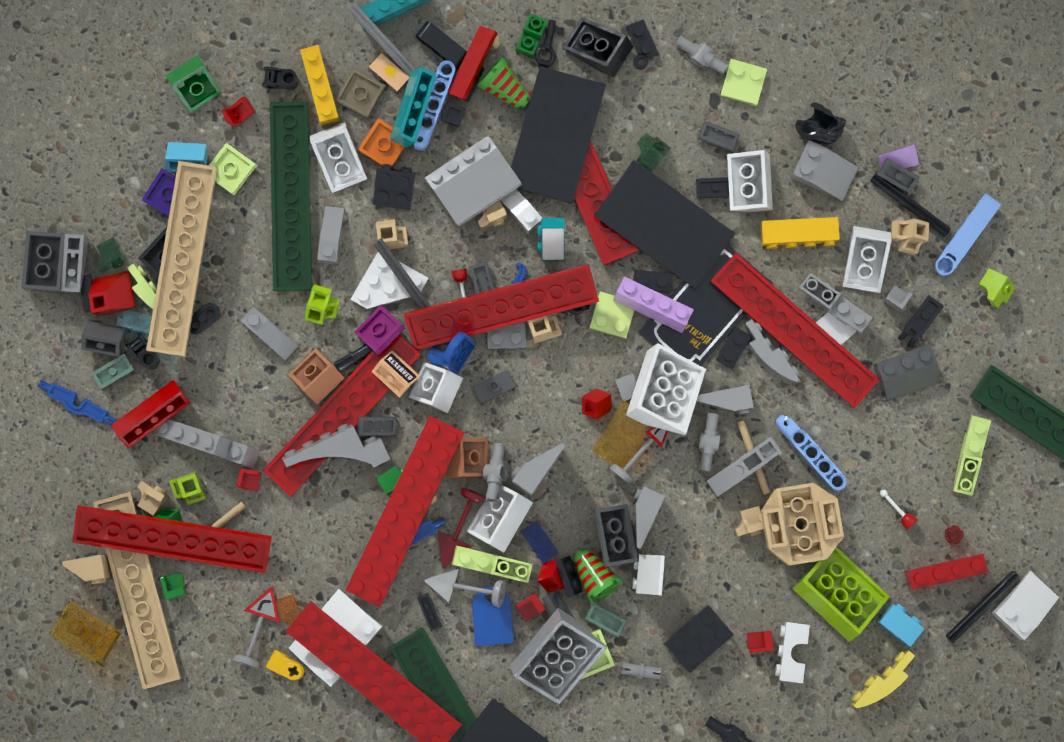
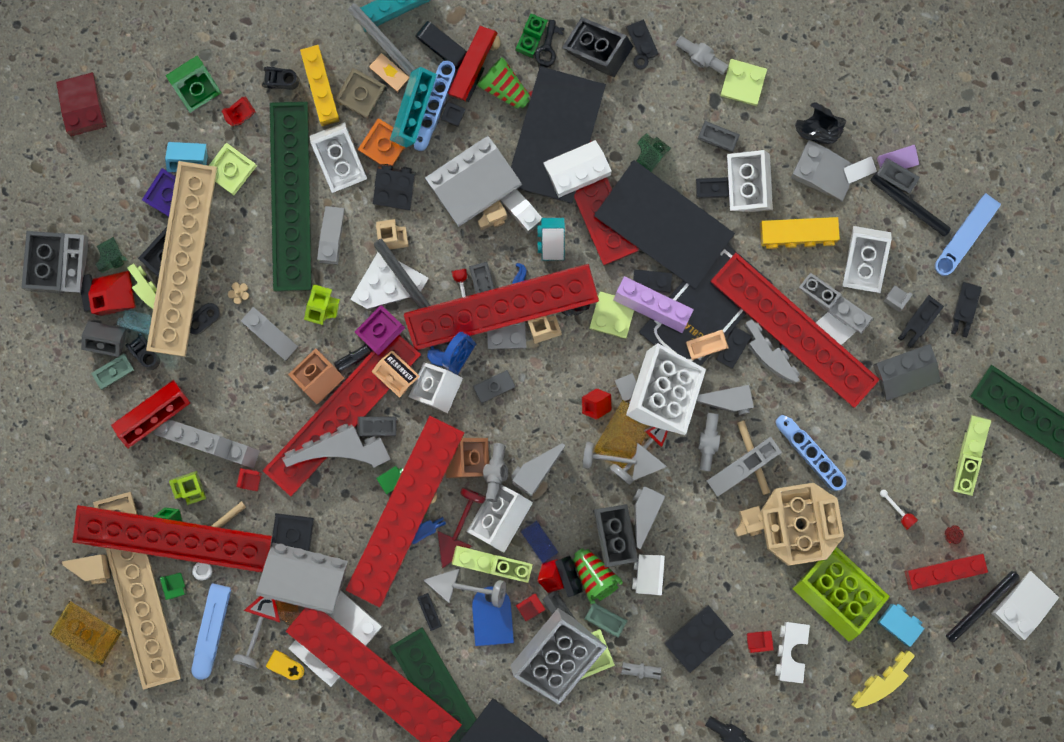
blue piece [38,380,117,425] -> none
tan brick [137,481,168,516] -> none
tan brick [891,219,929,255] -> none
lime brick [979,268,1016,308] -> none
none -> dark red slope [56,72,107,136]
none -> light blue piece [191,583,231,680]
none -> white tile [192,562,213,580]
none -> tan plant [228,282,249,304]
none -> light grey slope [256,543,348,614]
none -> black tile [271,513,314,551]
none -> white slope [543,140,612,198]
none -> light grey piece [583,441,667,481]
none -> light nougat tile [686,330,729,360]
none -> white sticker [844,157,877,183]
none -> black hinge [951,282,982,338]

